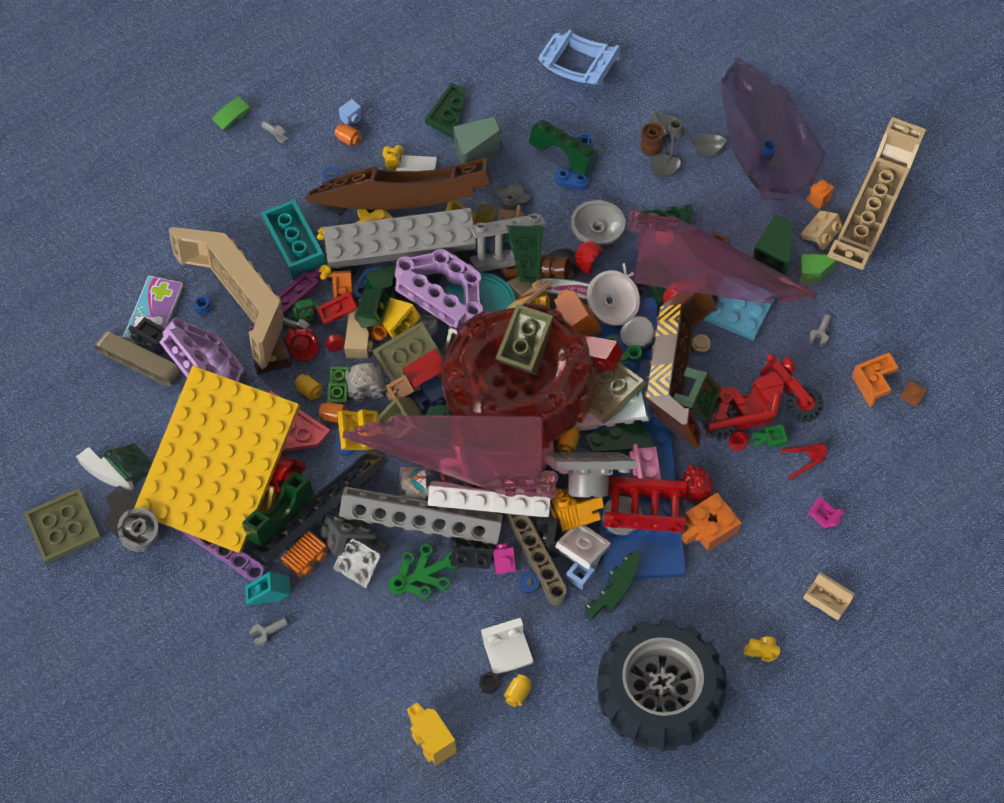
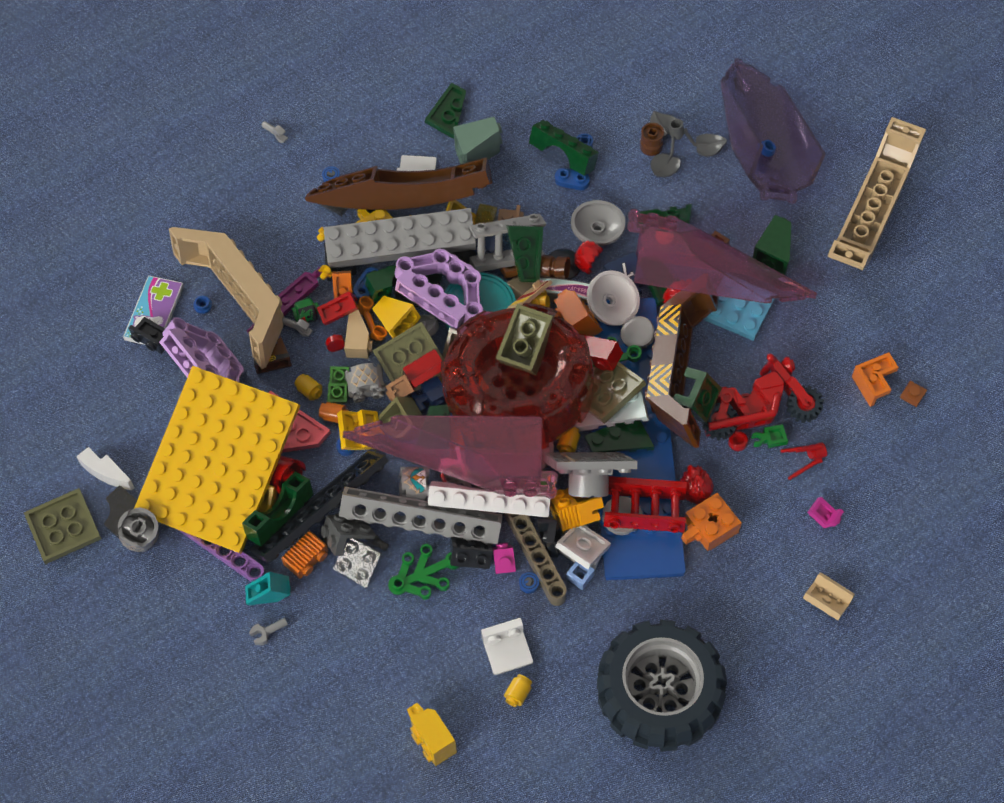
dark tan beam [94,331,181,386] -> none
clear green plate [103,443,153,482] -> none
bright green slope [212,96,251,132] -> none
teal brick [261,199,325,279] -> none
red hair [284,328,321,362] -> none
orange brick [334,124,361,147] -> none
light blue plate [338,99,362,126] -> none
dark green brick [354,286,390,328] -> none
yellow plate [382,145,404,171] -> none
black tile [479,672,500,694] -> none
dark grey plate [496,183,531,210] -> none
light blue wedge [538,30,620,86] -> none
dark green slope [585,550,640,621] -> none
bright pink bracket [629,444,661,480] -> none
tan plate [692,334,711,353] -> none
yellow plate [744,636,780,662] -> none
bright green slope [799,254,838,284] -> none
tan bracket [800,210,843,250] -> none
orange brick [806,179,835,210] -> none
light grey bar [809,314,832,348] -> none

